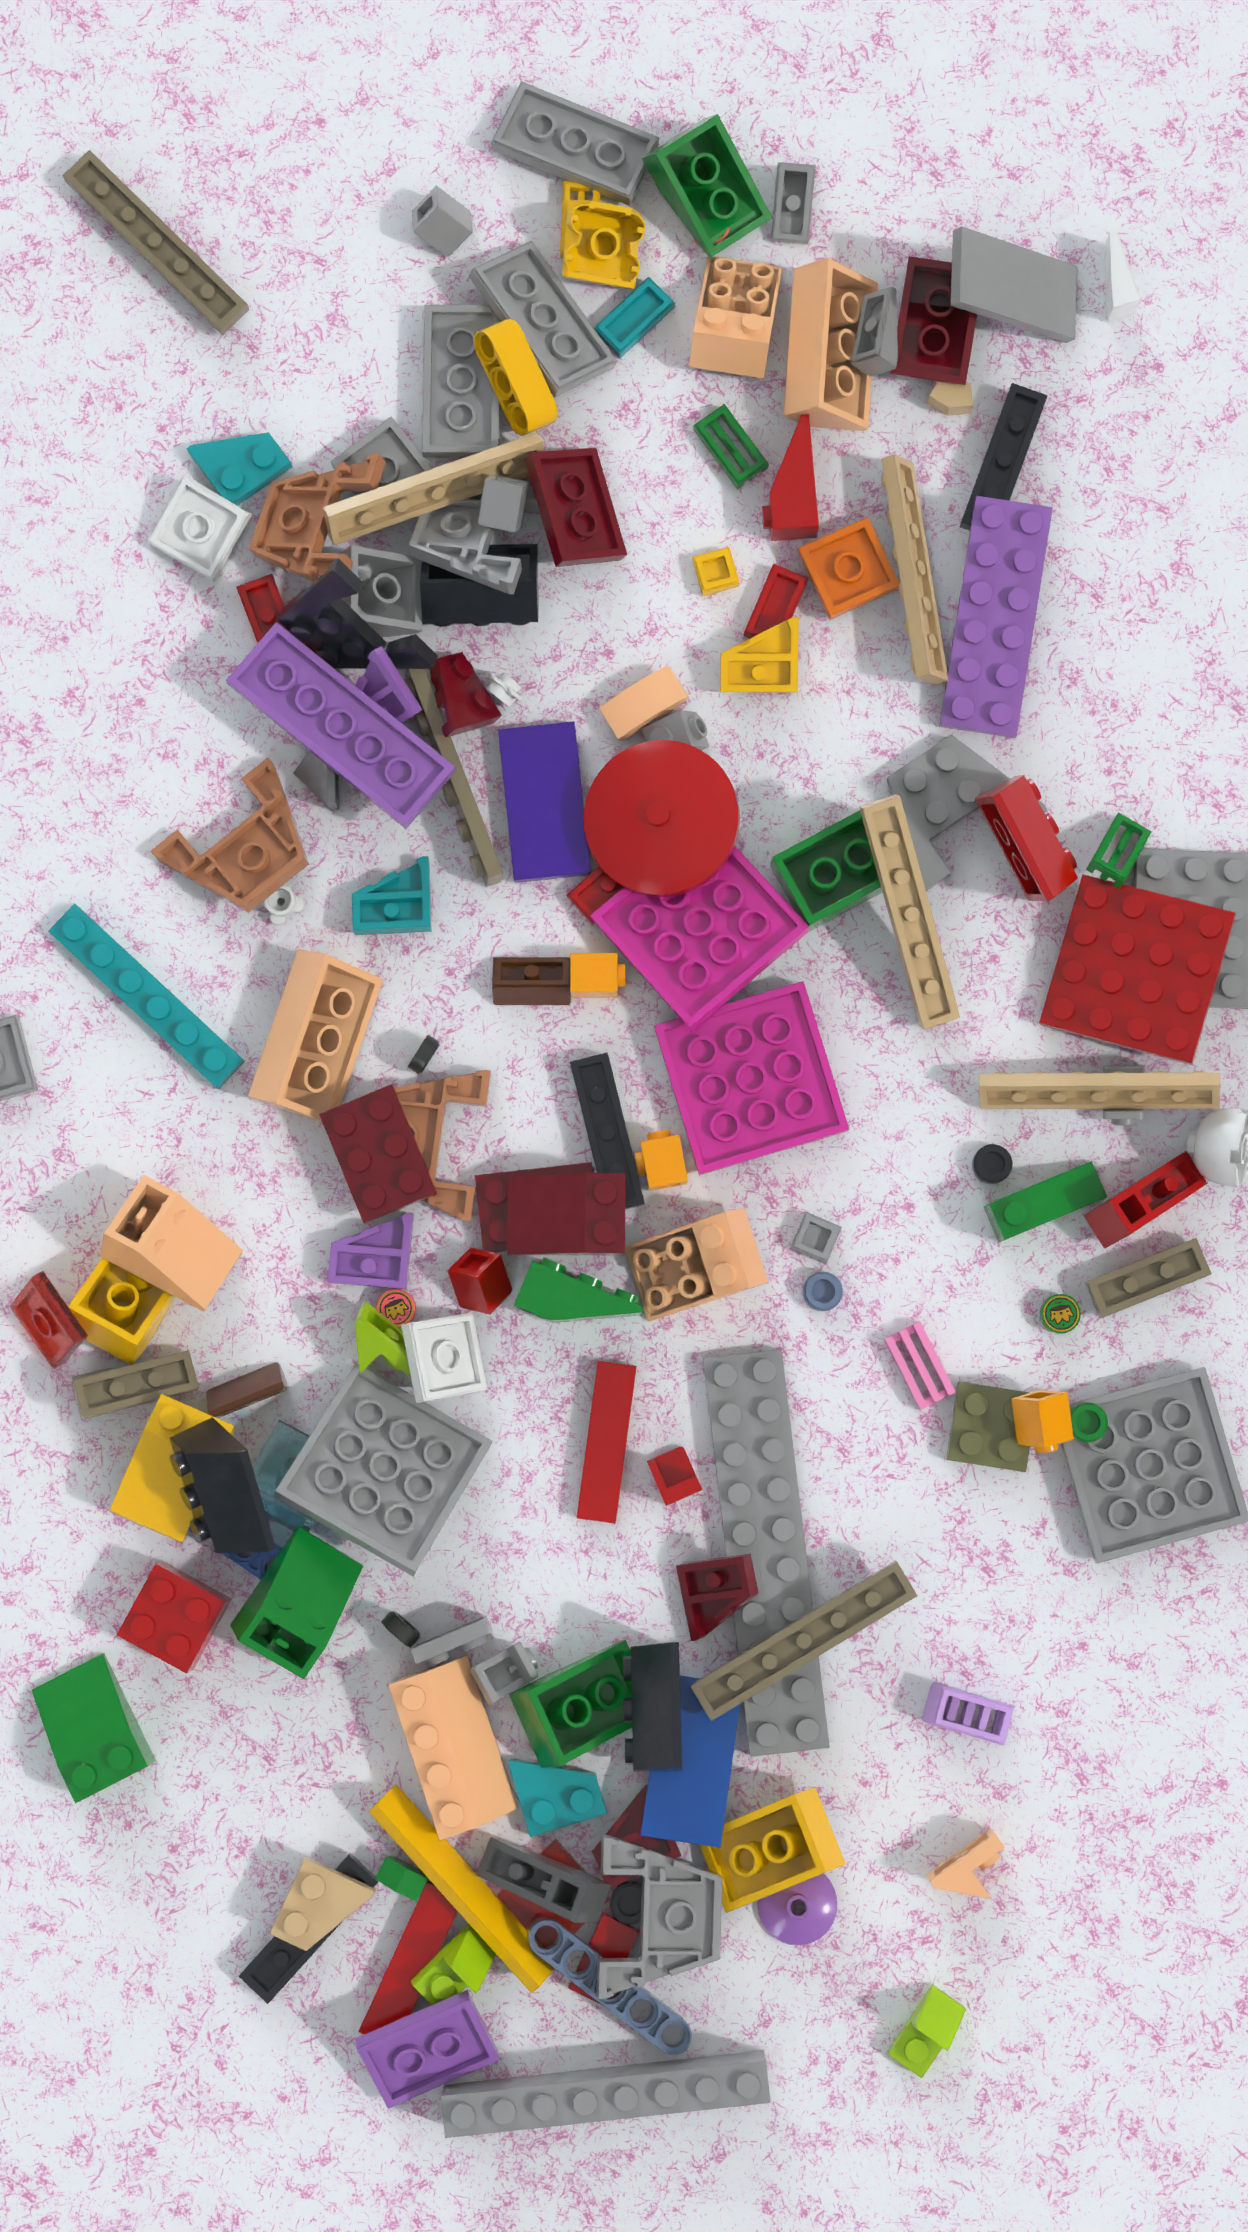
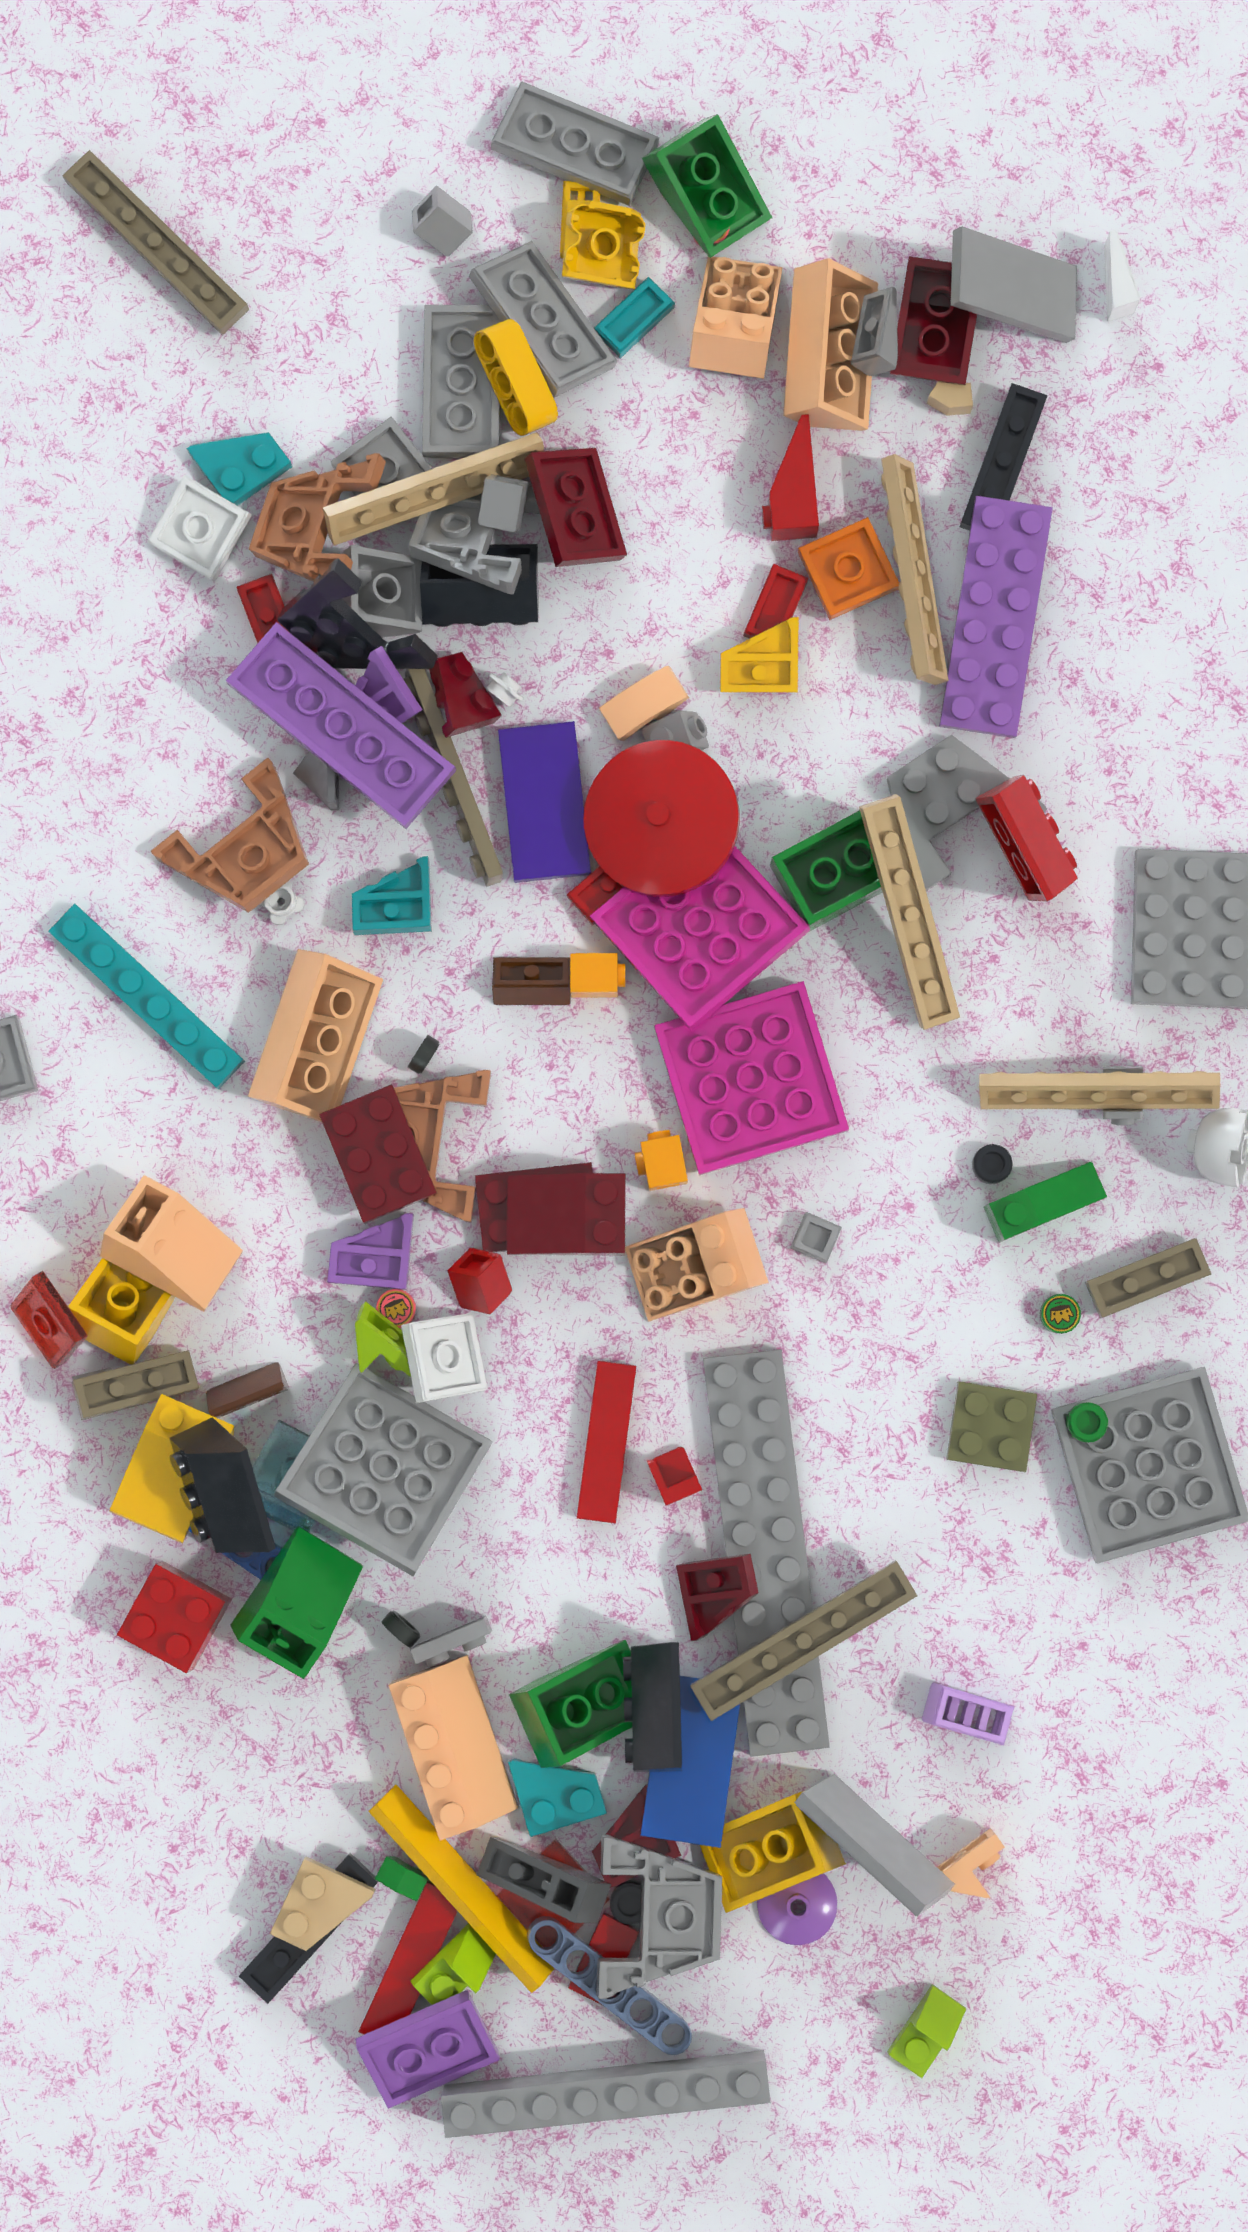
green slope [32,1653,156,1804] -> none
light grey bracket [470,1642,539,1705] -> none
green slope [514,1257,644,1323] -> none
black plate [570,1052,645,1210] -> none
yellow tile [692,547,740,596] -> none
green tile [693,404,769,490] -> none
light grey slope [771,162,816,244] -> none
sand blue tile [803,1272,843,1311] -> none
bright pink tile [884,1322,956,1410] -> none
light orange brick [1011,1390,1074,1453] -> none
red plate [1039,874,1236,1065] -> none
red slope [1083,1151,1208,1249] -> none
green tile [1086,812,1152,889] -> none
none -> light grey tile [794,1774,955,1917]

